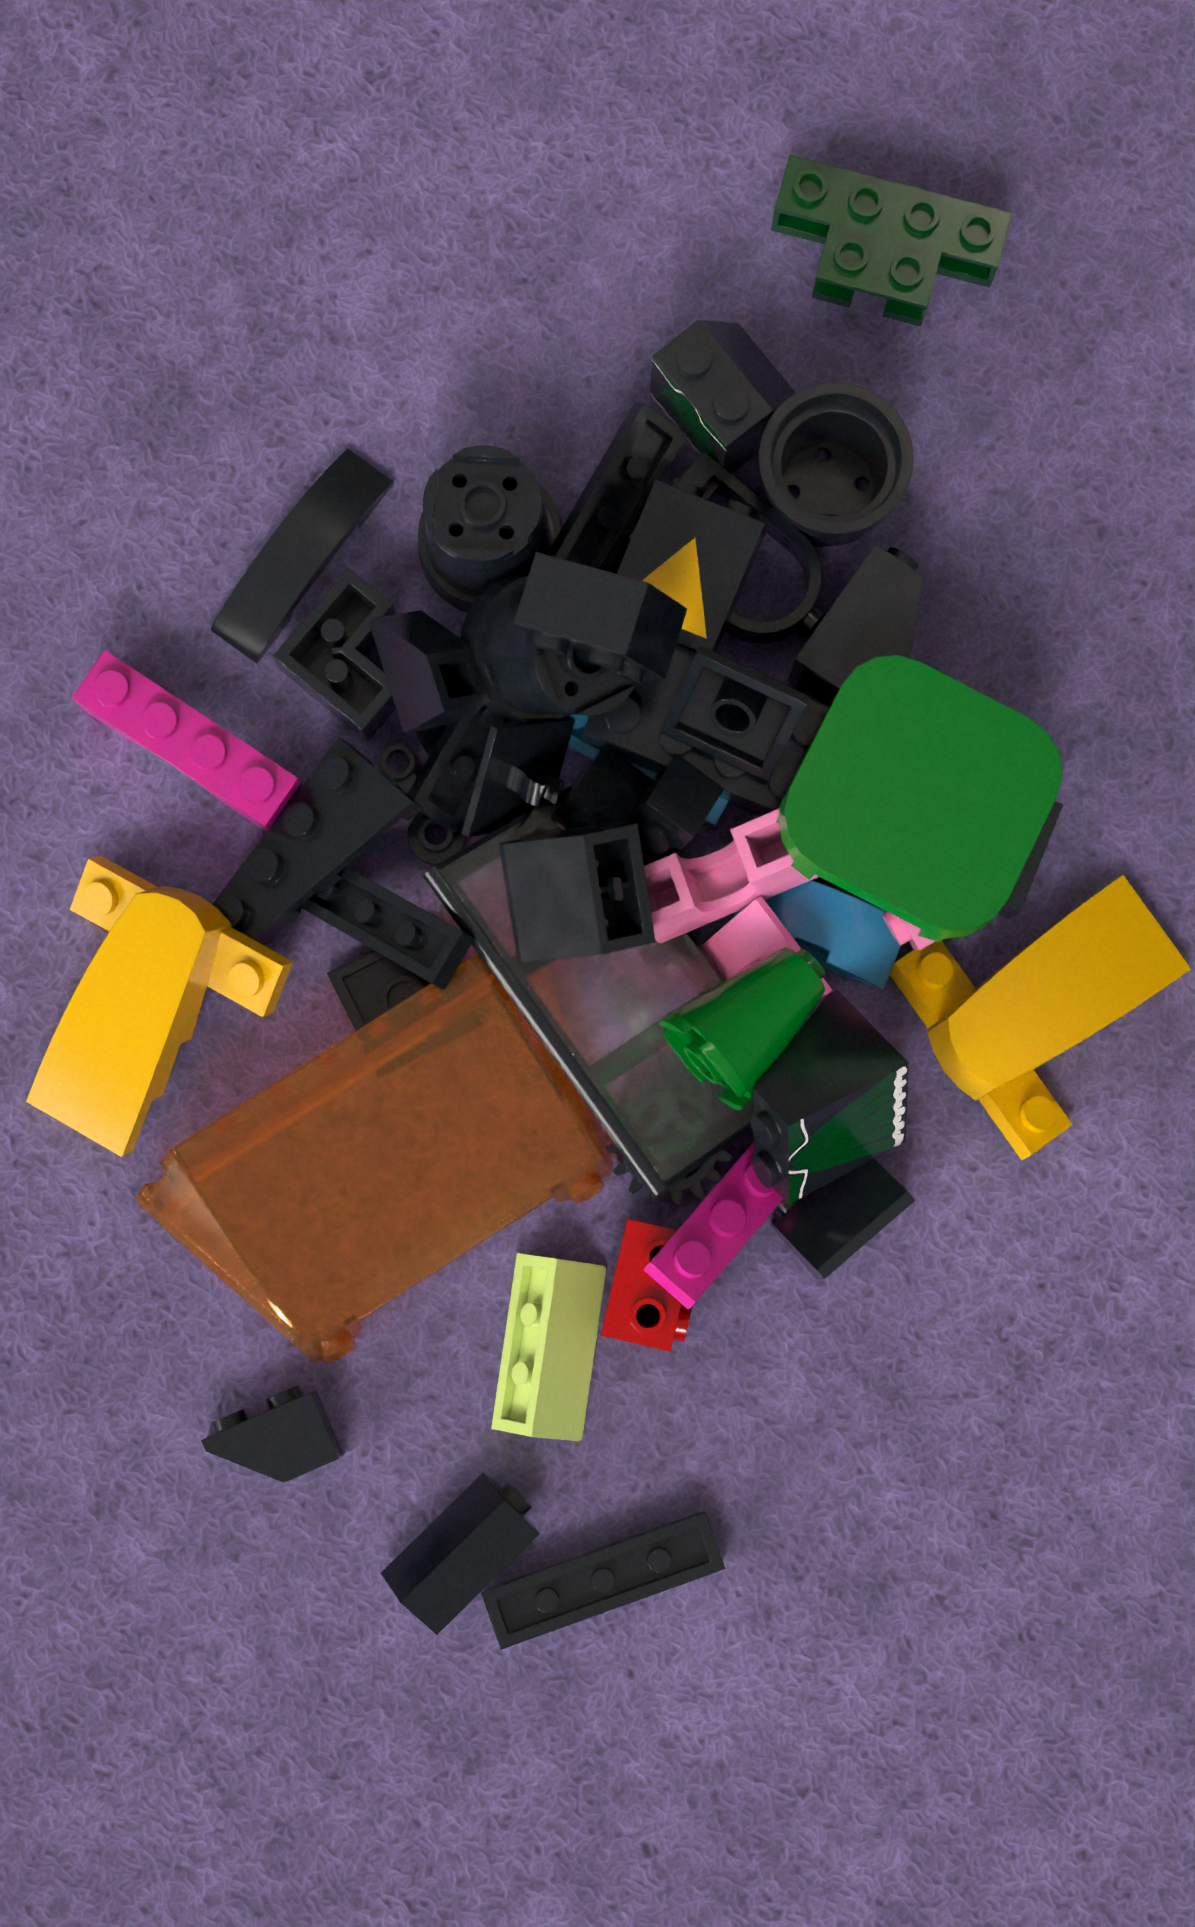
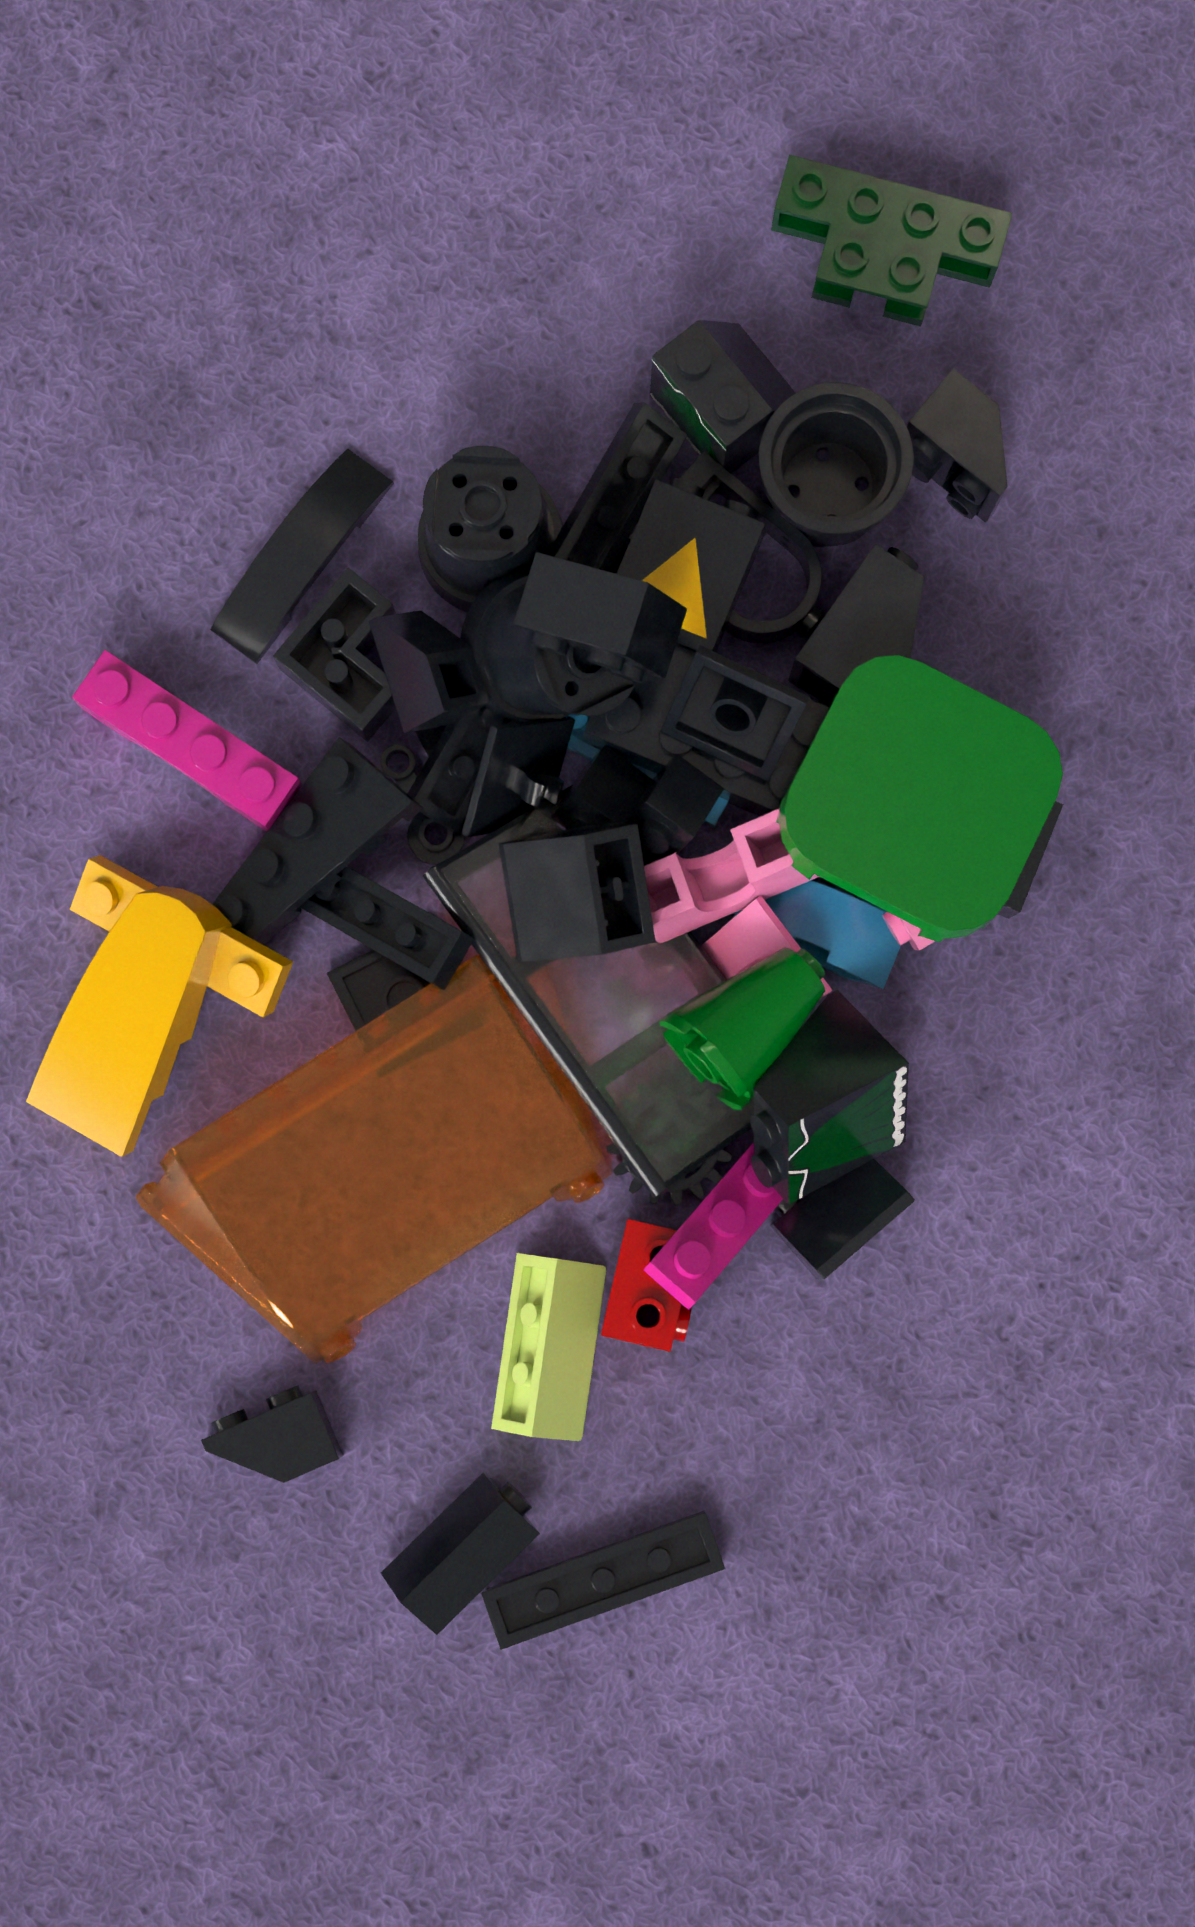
yellow slope [889,875,1191,1160] -> none
none -> black slope [907,368,1008,523]

